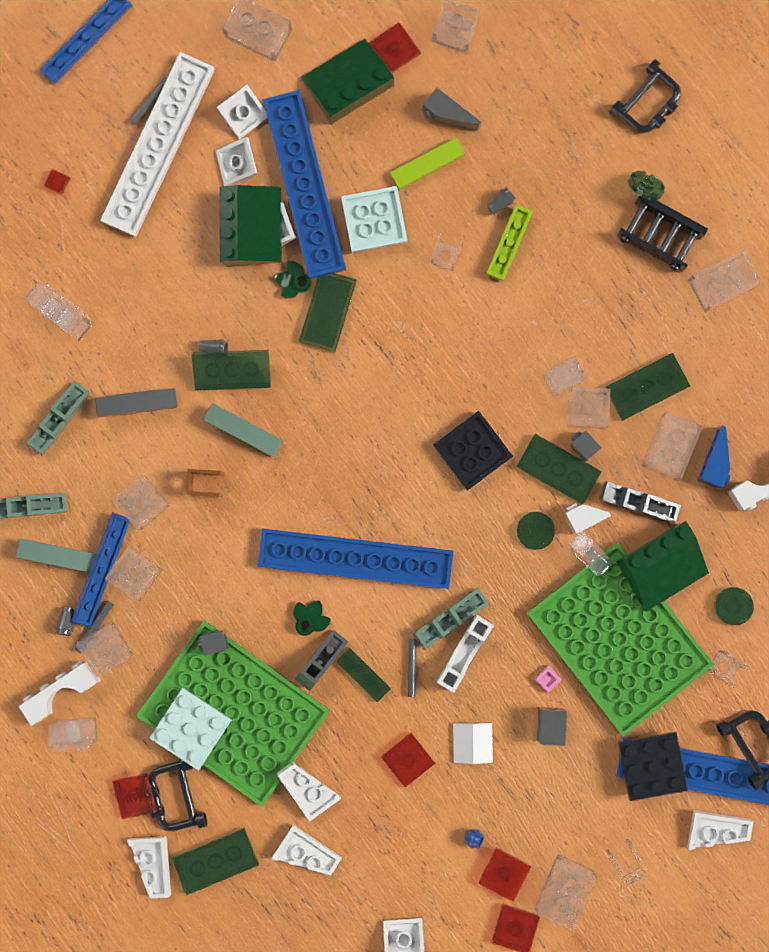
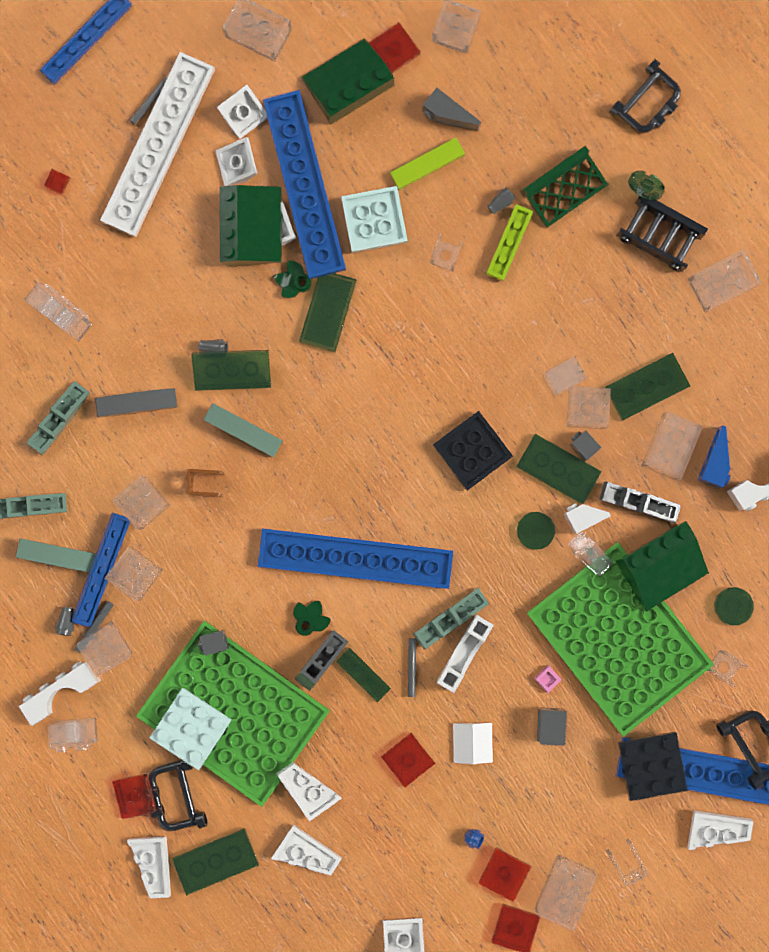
none -> dark green fence [520,145,609,228]

